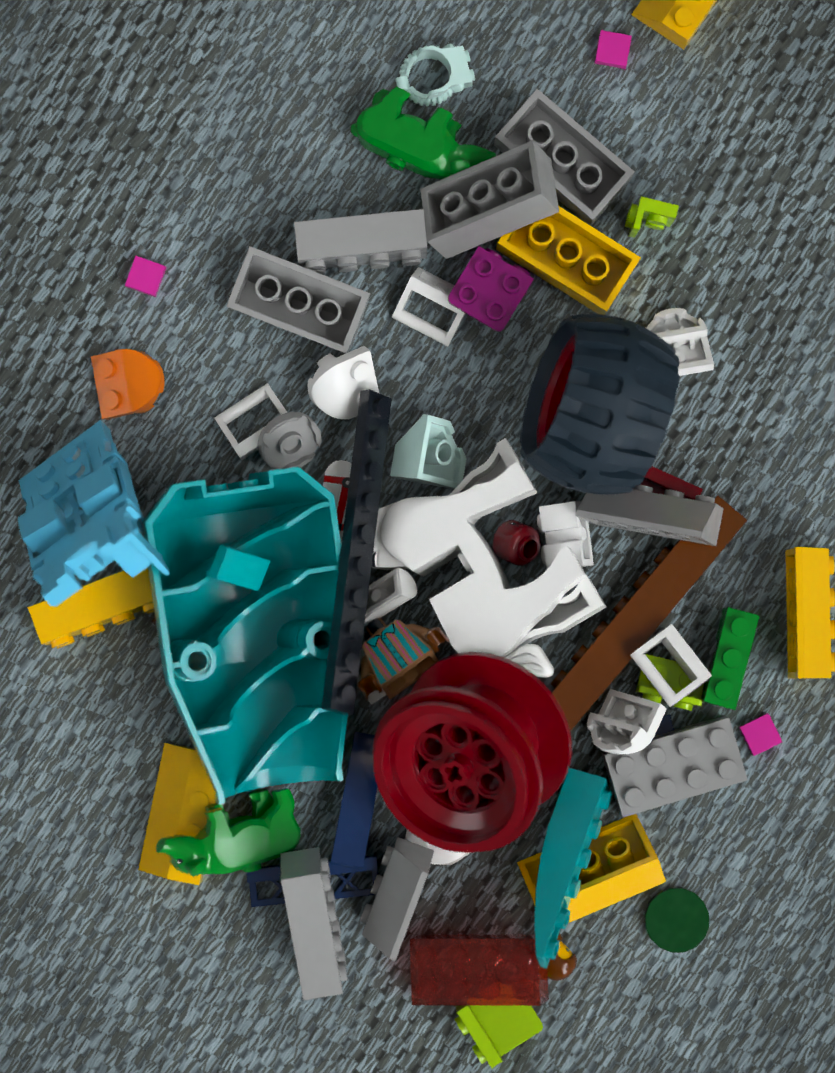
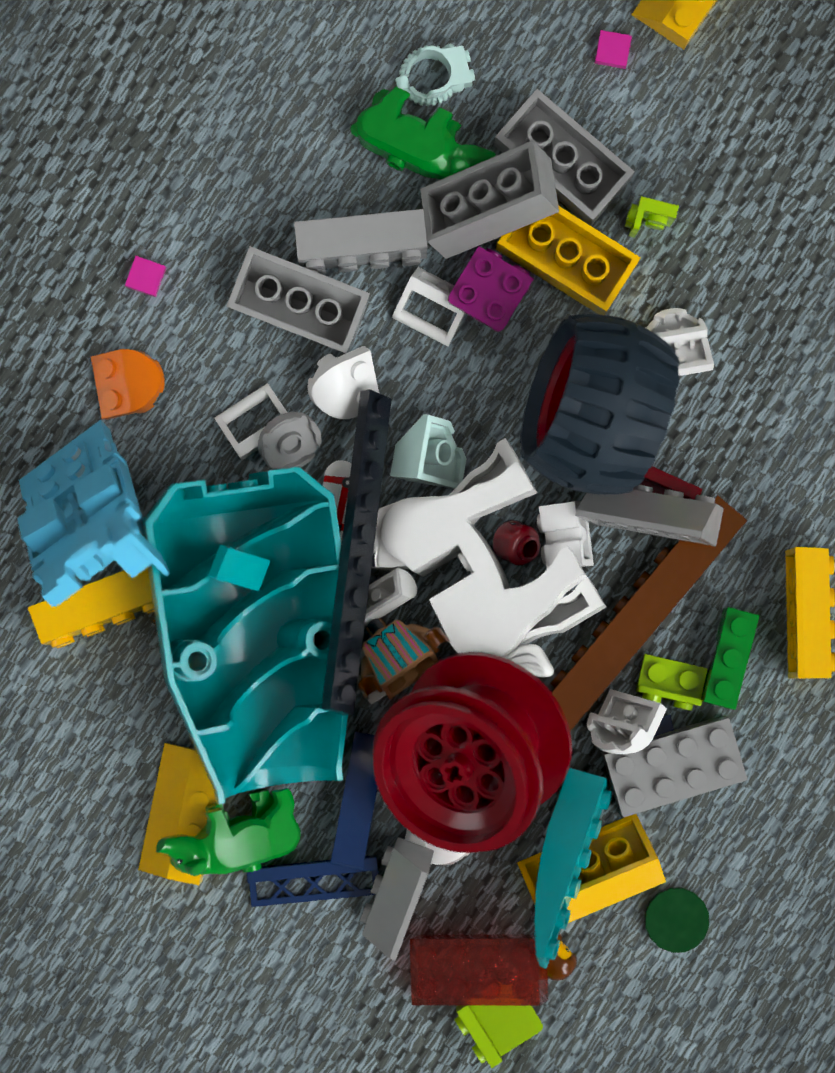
light grey brick [281,847,348,1001] -> none
white tile [630,624,712,707] -> none
dark pink tile [739,713,782,756] -> none

